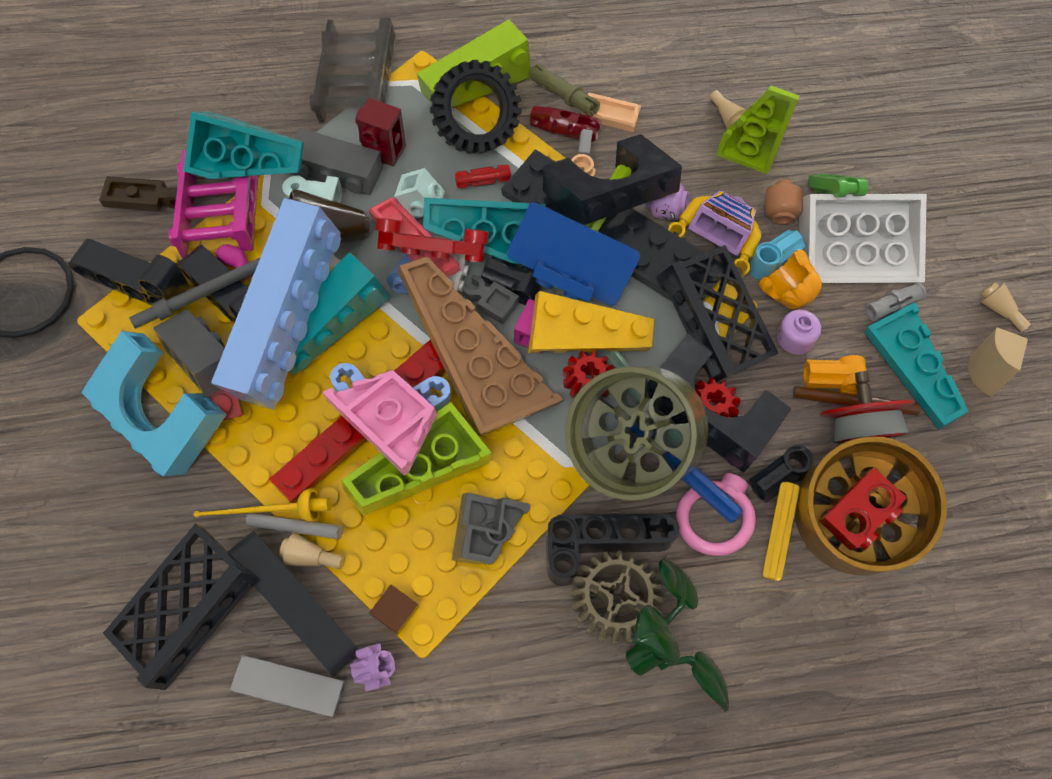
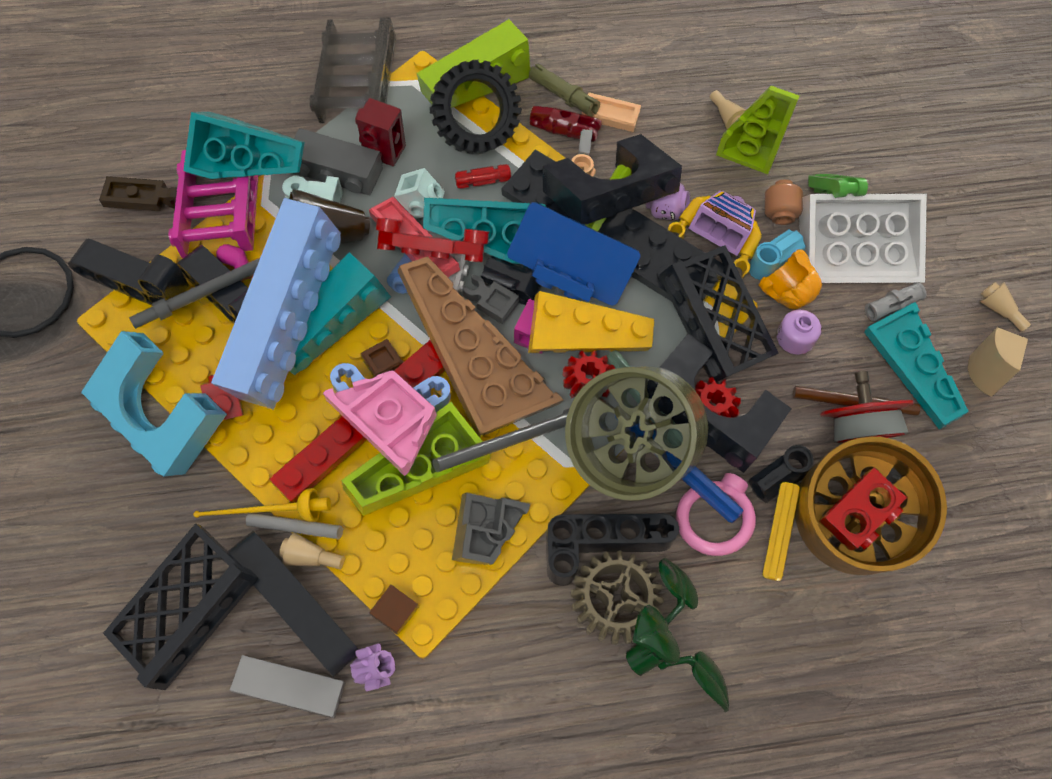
dark grey brick [153,309,225,397] -> none
light orange piece [803,355,867,394] -> none
none -> reddish brown tile [360,339,403,377]
none -> dark grey bar [432,408,570,472]

